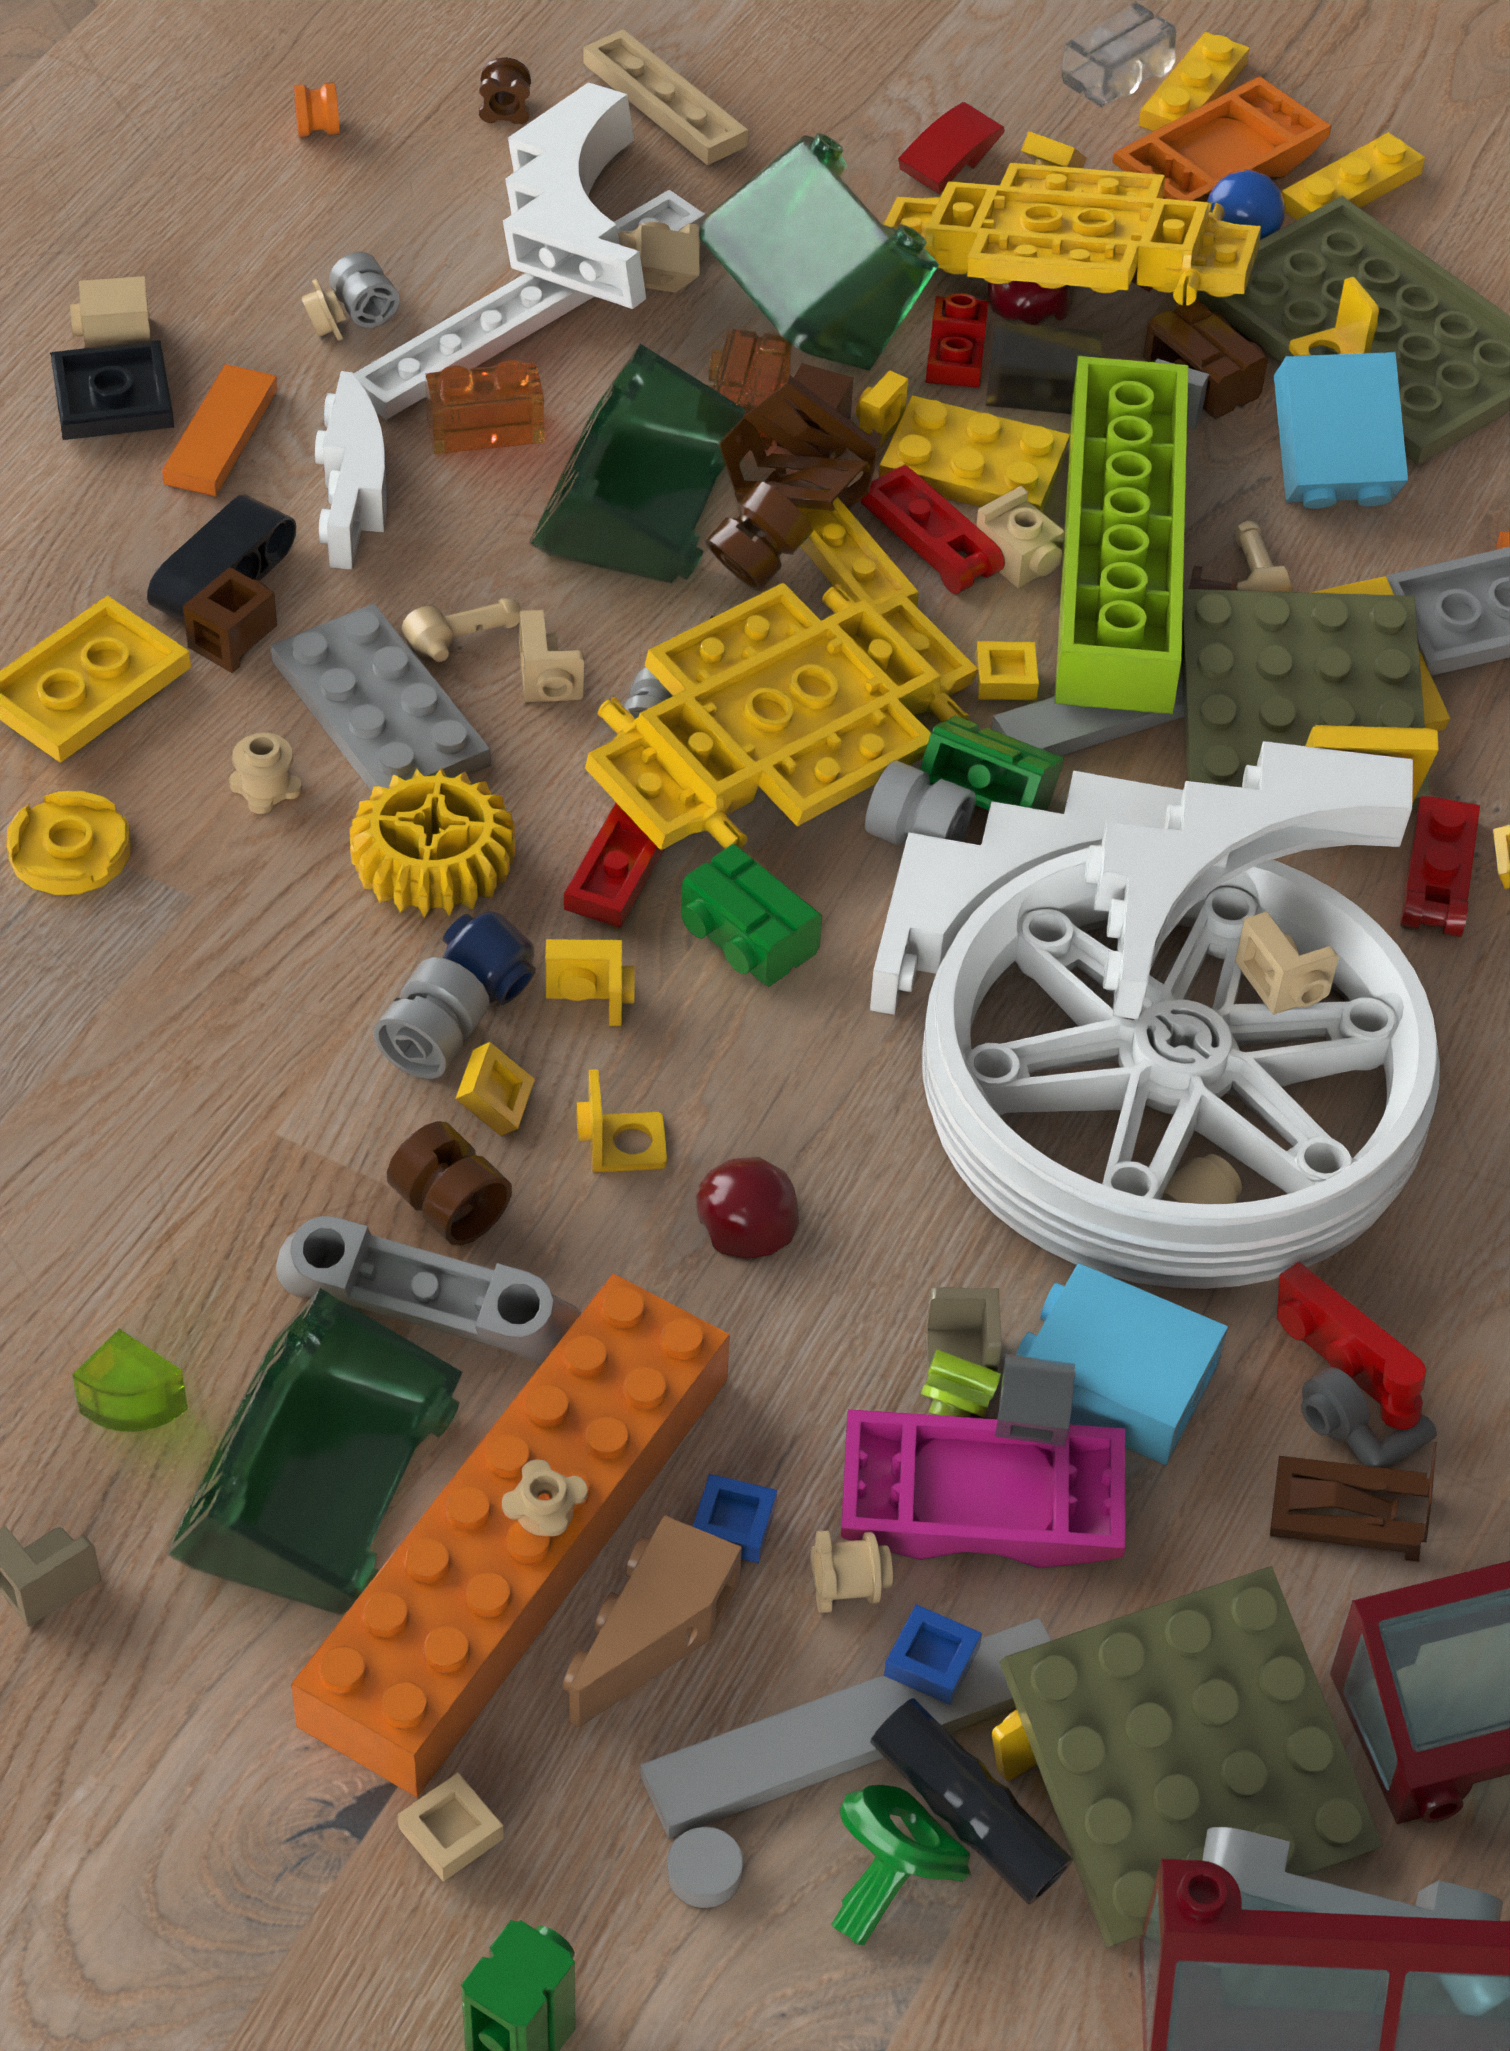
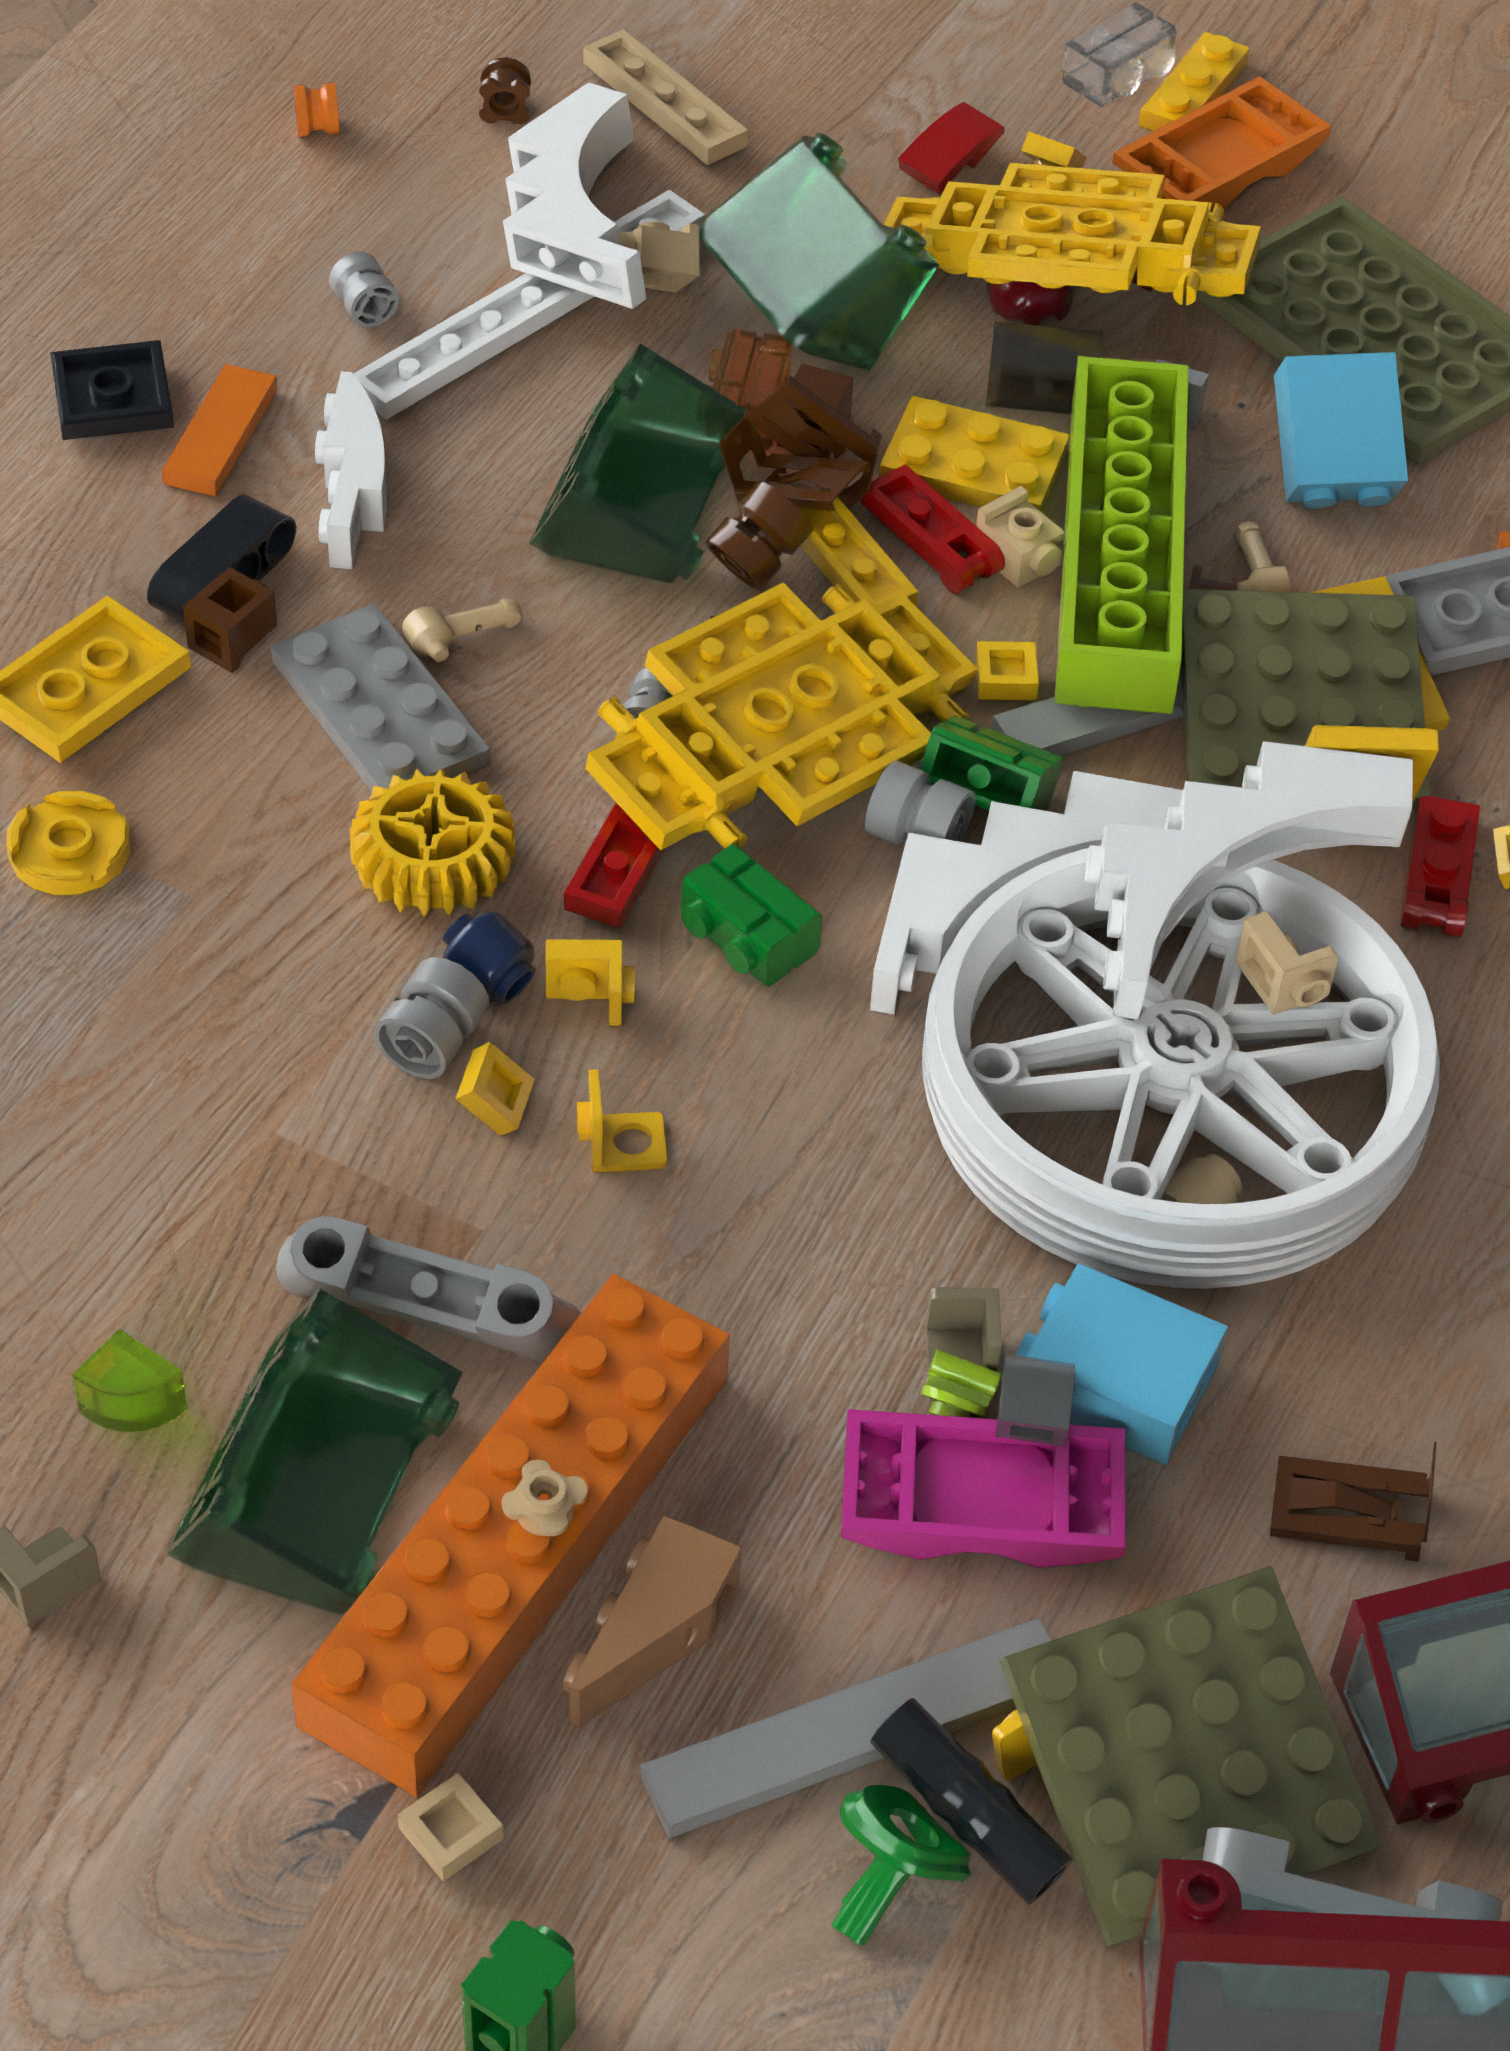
tan brick [70,276,151,348] -> none
tan brick [229,733,302,814] -> none
tan plate [301,278,347,341] -> none
reddish brown wheel [387,1121,512,1246] -> none
clear orange brick [425,360,544,454] -> none
tan bracket [519,610,584,703] -> none
light grey tile [667,1827,743,1908] -> none
blue plate [693,1474,777,1563] -> none
dark red hair [696,1157,799,1259] -> none
tan brick [811,1530,893,1613] -> none
yellow plate [855,370,908,447] -> none
blue plate [884,1604,982,1705] -> none
red slope [925,293,989,388] -> none
reddish brown brick [1143,299,1268,419] -> none
blue hair [1207,170,1285,240] -> none
red plate [1277,1262,1426,1430] -> none
yellow plate [1281,132,1425,220] -> none
yellow bracket [1289,277,1379,356] -> none
dark grey plate [1301,1367,1437,1469] -> none

